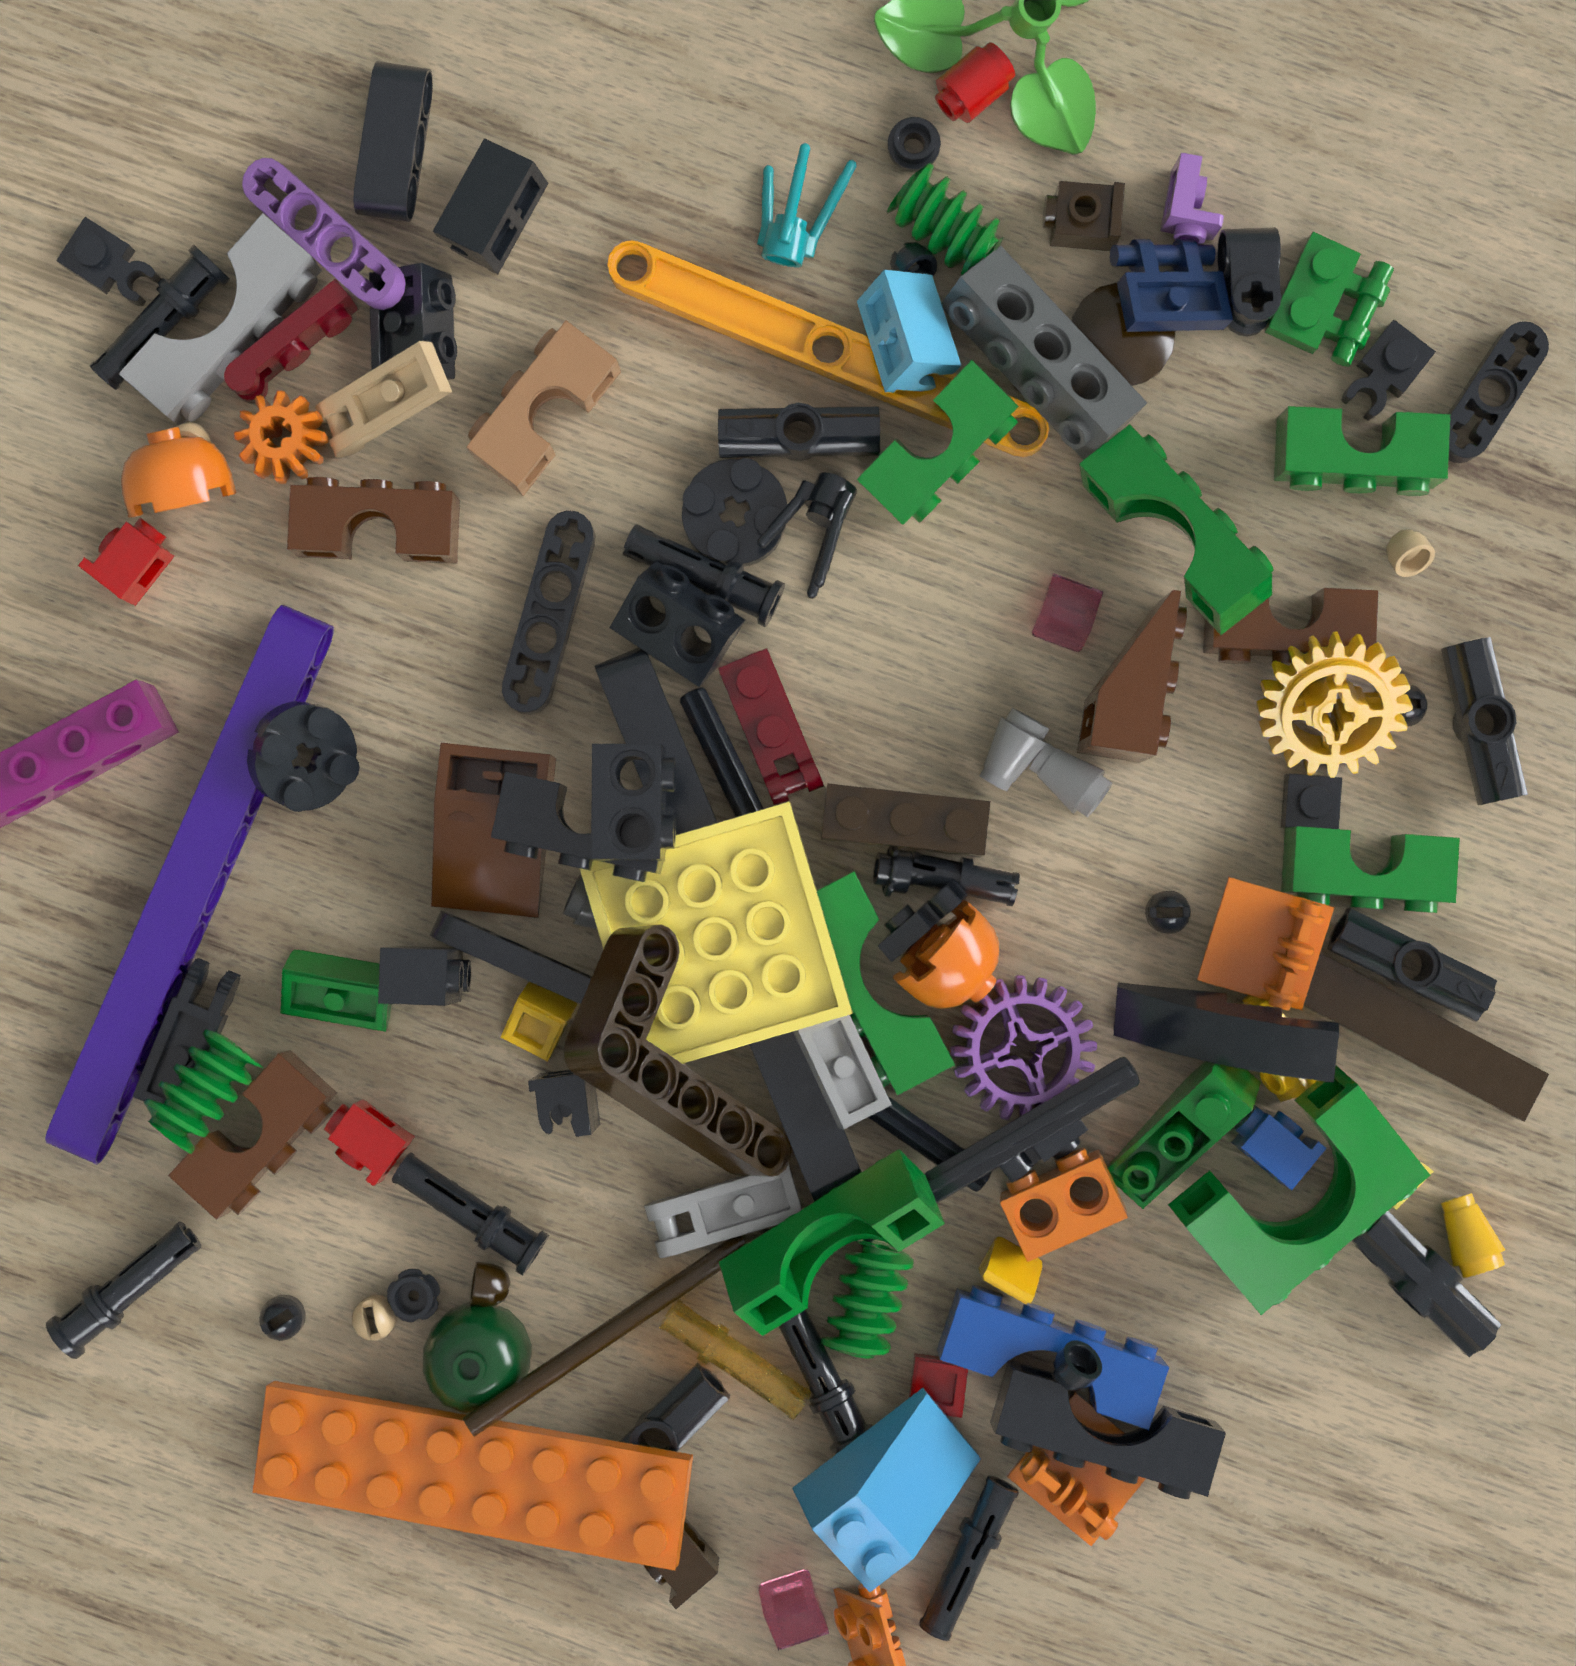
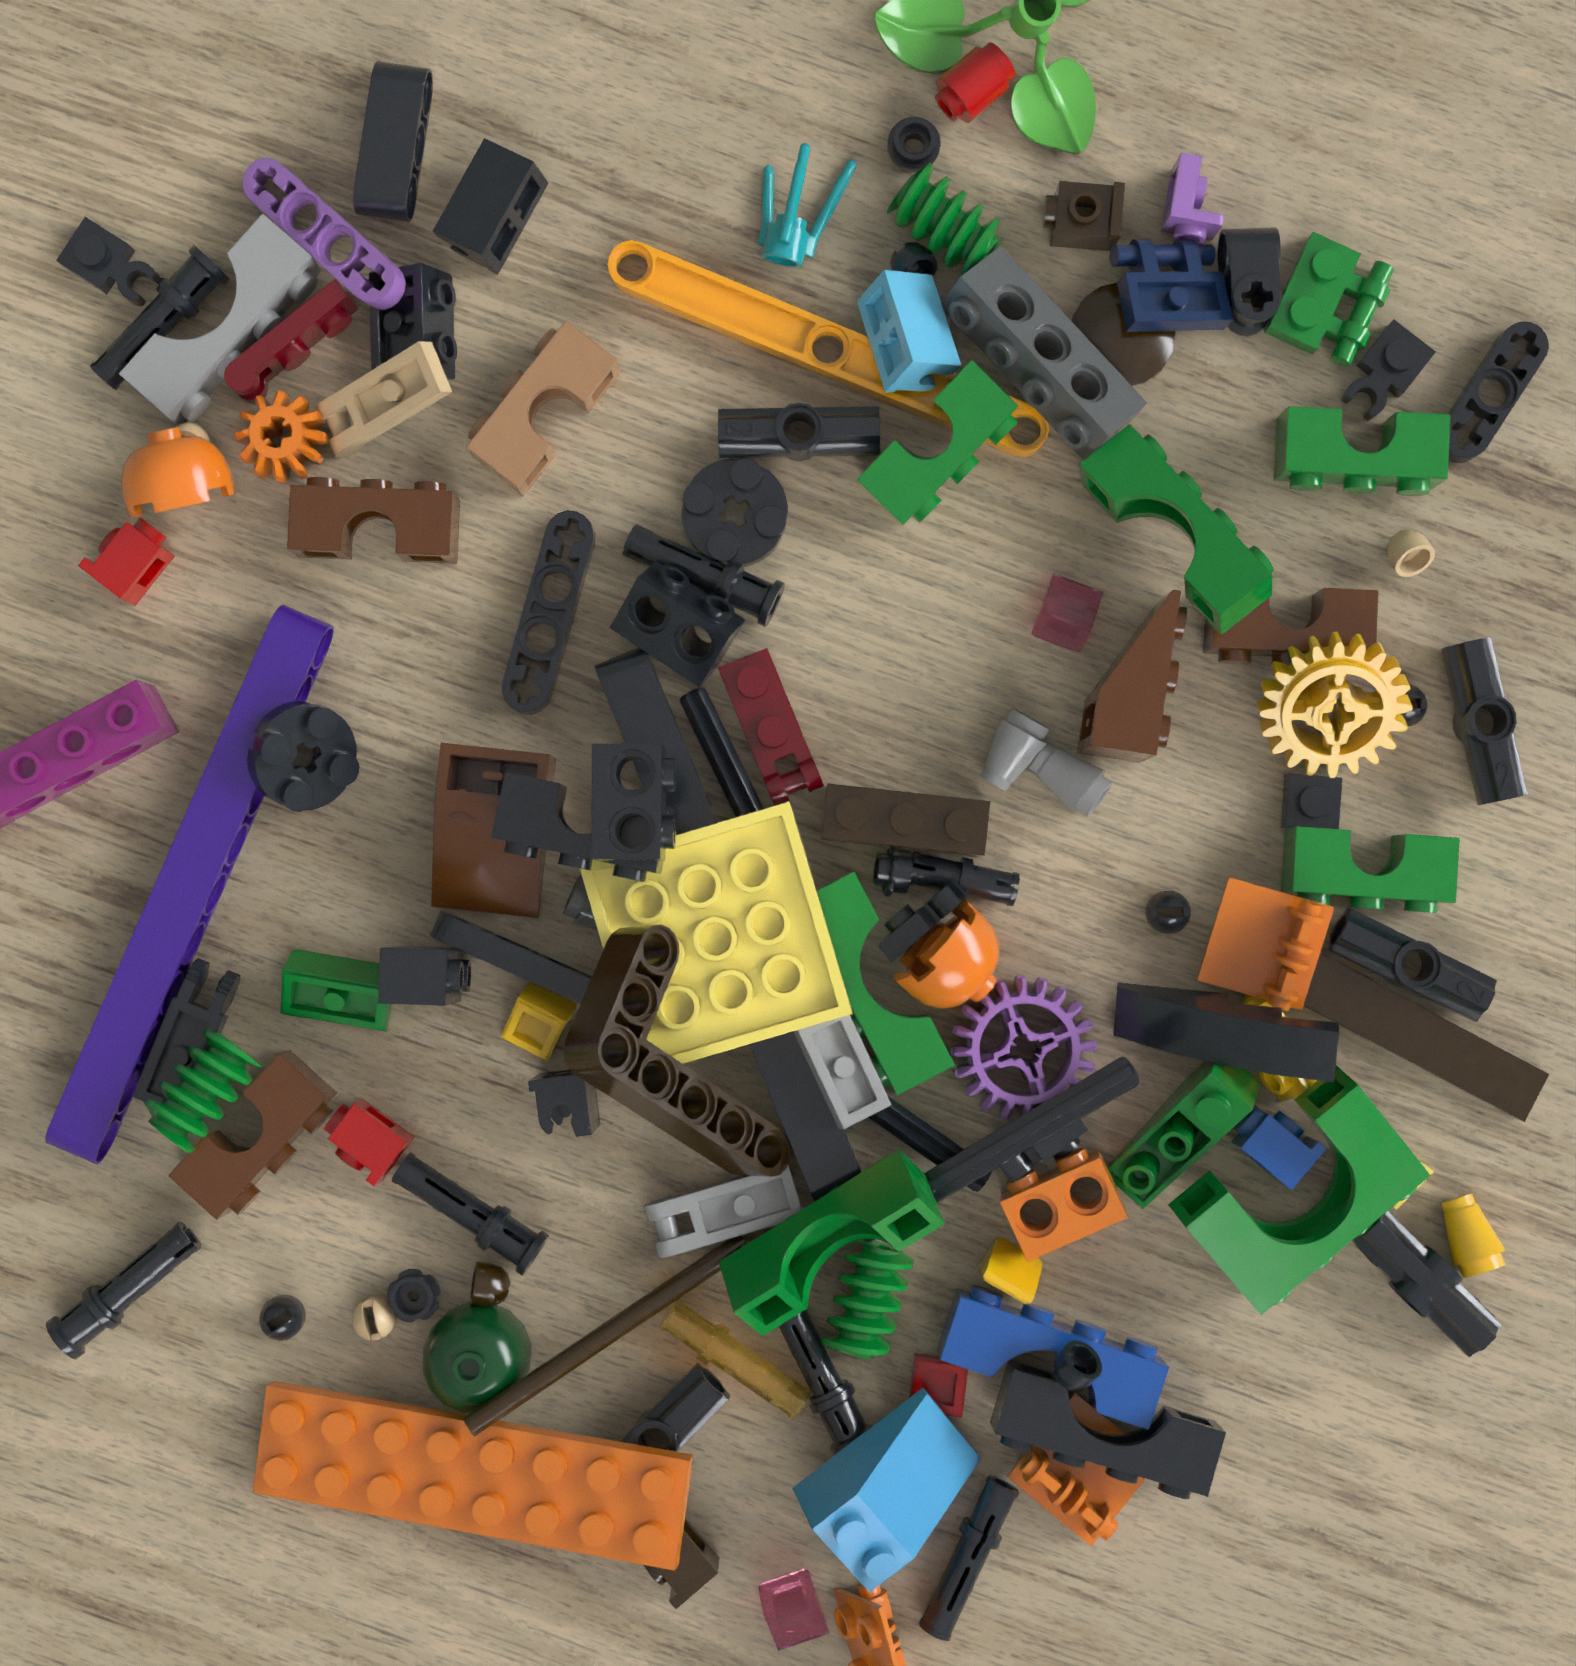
black plant [757,472,857,599] -> none

